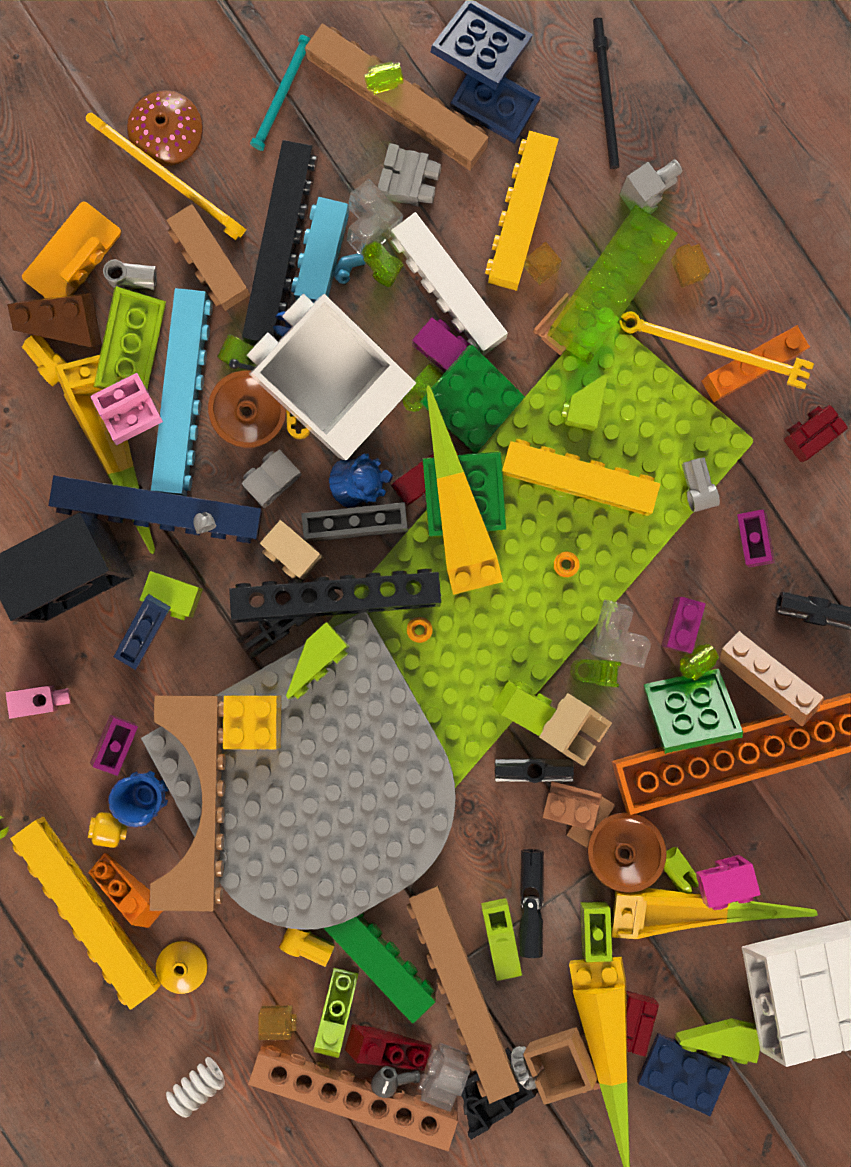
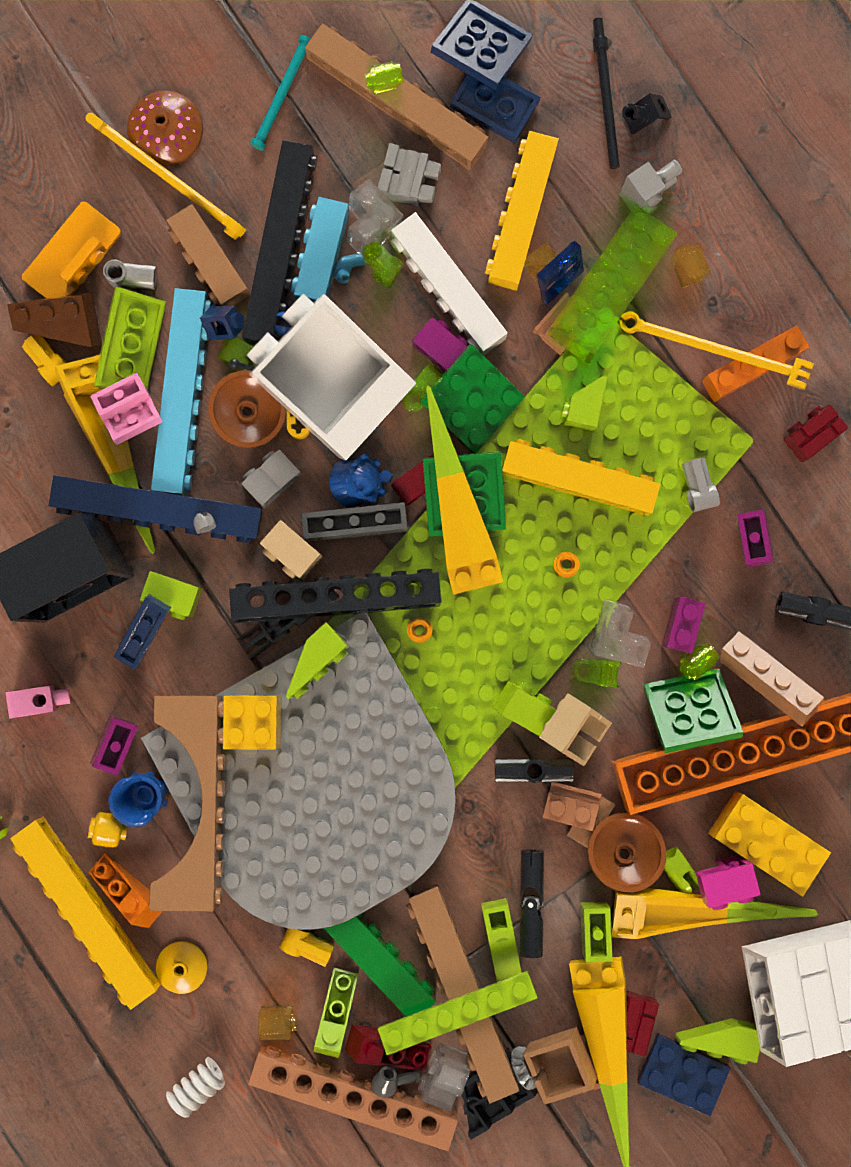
none -> dark blue brick [200,304,244,340]
none -> lime plate [378,971,537,1055]
none -> clear blue piece [537,240,584,305]
none -> black bracket [622,93,672,134]
none -> yellow brick [708,790,831,897]

